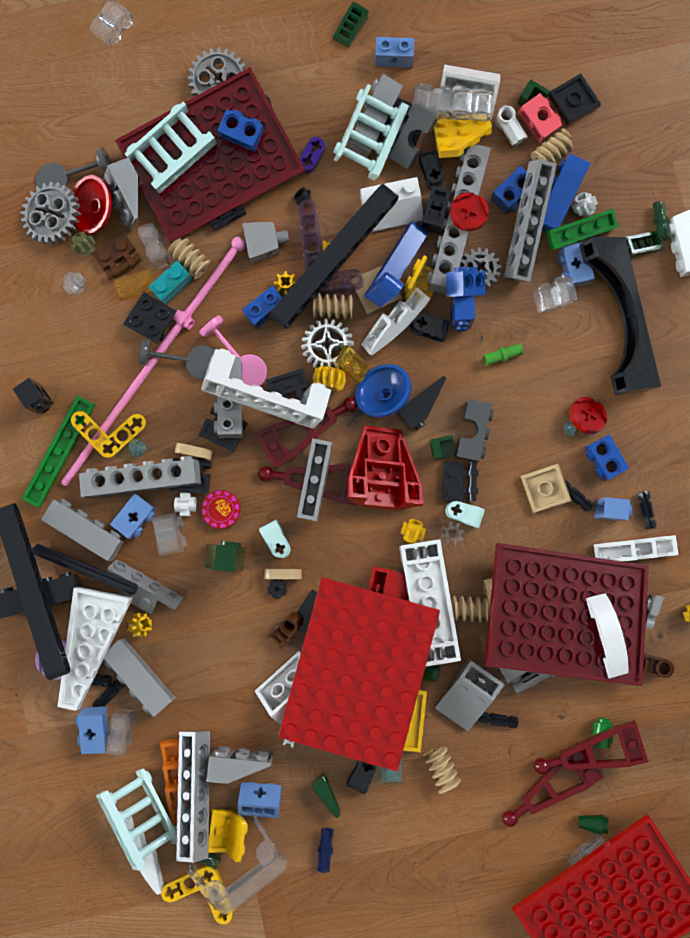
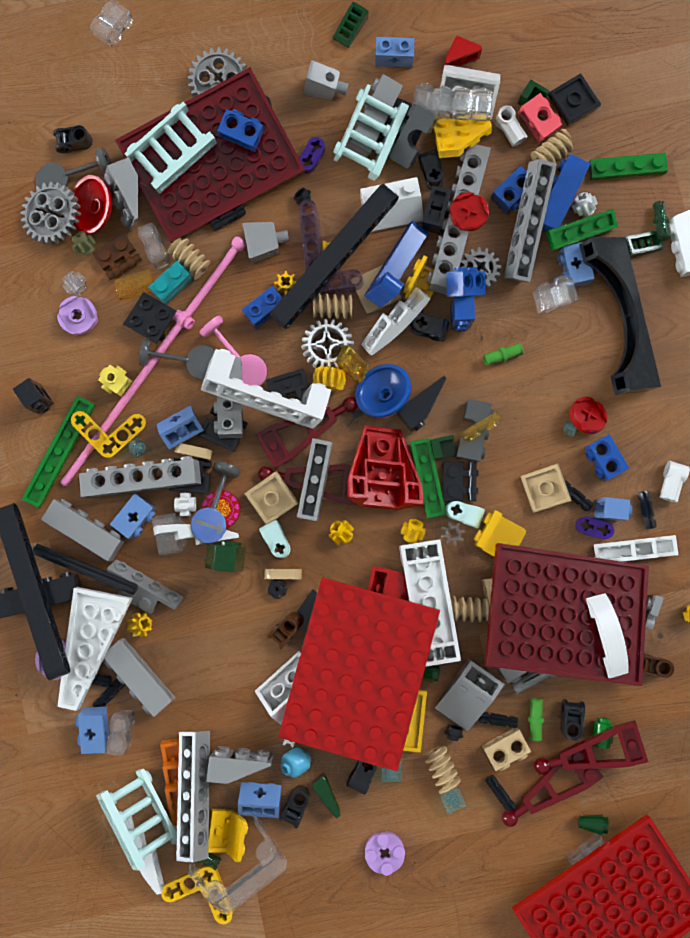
clear blue pin [317,827,334,873] -> none
none -> black piece [53,125,93,154]
none -> lavender plate [57,296,98,336]
none -> light yellow brick [98,365,133,397]
none -> white slope [153,524,239,545]
none -> medium blue brick [156,405,204,449]
none -> piece [190,462,240,544]
none -> tan plate [244,471,299,525]
none -> black piece [278,785,310,829]
none -> medium azure head [281,747,311,778]
none -> light grey torso [303,60,348,100]
none -> yellow gear [329,520,354,545]
none -> lavender plate [365,831,405,876]
none -> green plate [410,438,446,519]
none -> clear light blue plate [439,786,466,814]
none -> red slope [444,35,482,67]
none -> black plate [444,725,463,741]
none -> clear yellow plate [461,411,501,441]
none -> yellow bracket [474,510,526,557]
none -> tan brick [481,728,531,771]
none -> black axle [485,775,516,811]
none -> bright green pin [528,698,544,741]
none -> black piece [560,699,585,741]
none -> dark purple beam [575,516,614,539]
none -> green plate [589,152,668,180]
none -> white piece [659,461,690,502]

